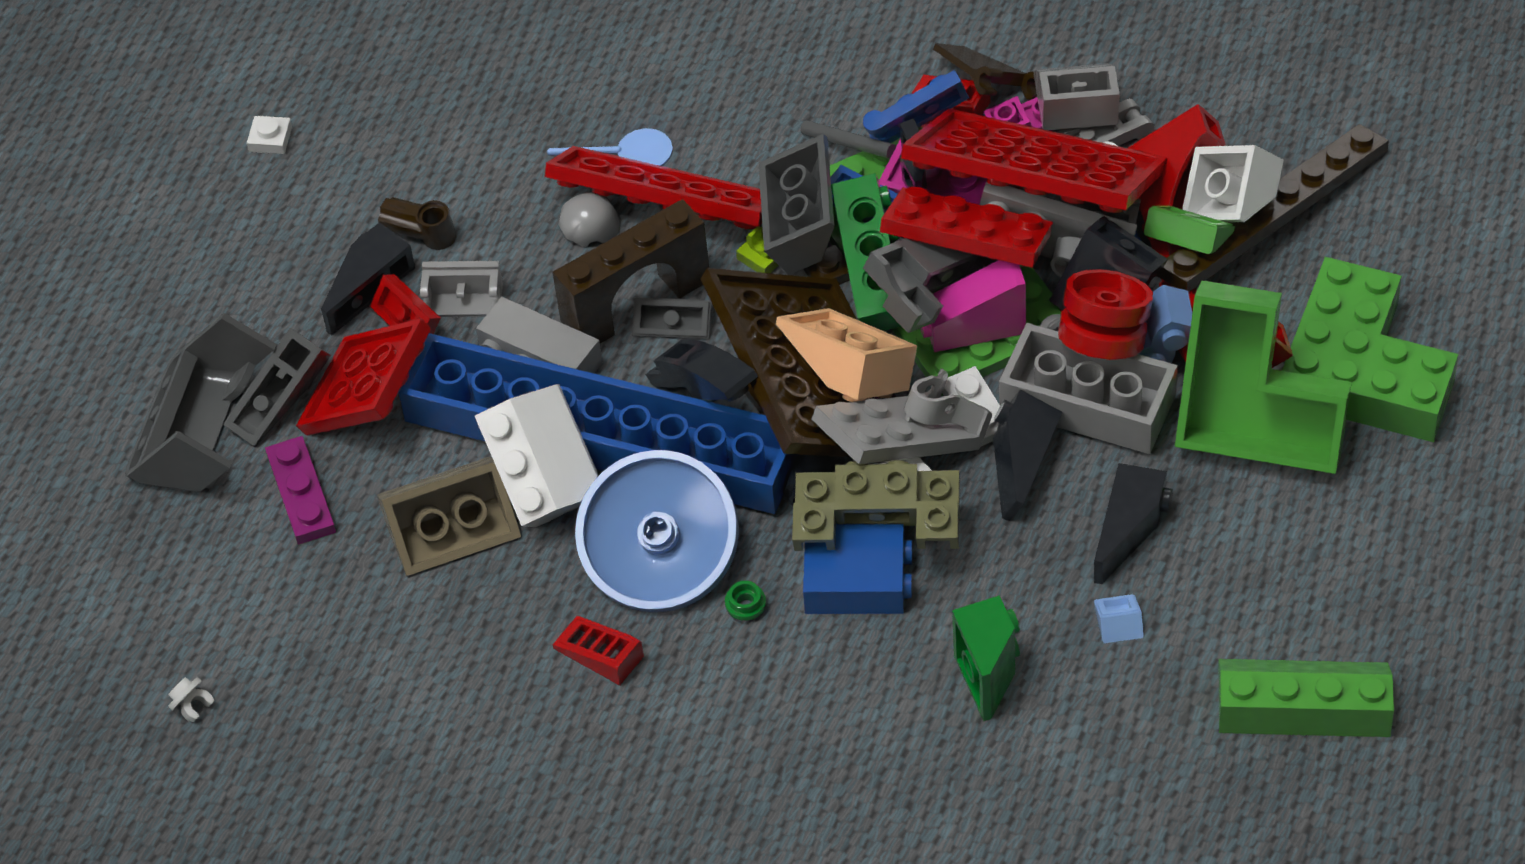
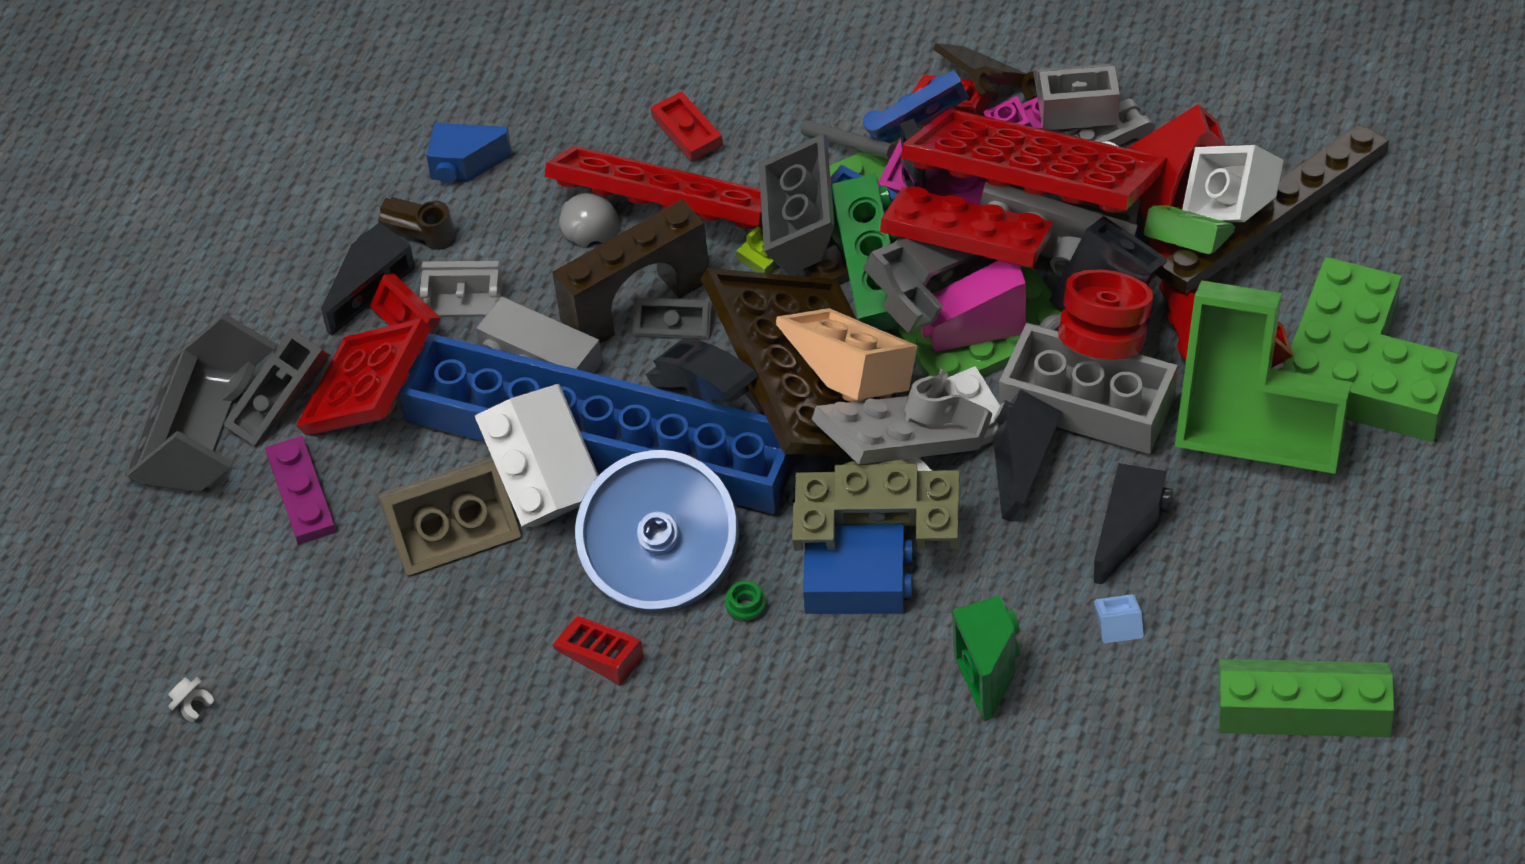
white plate [247,116,292,154] -> none
light blue piece [547,128,673,166] -> none
medium blue brick [1139,285,1192,363] -> none
none -> blue slope [426,123,512,183]
none -> red plate [651,91,723,162]

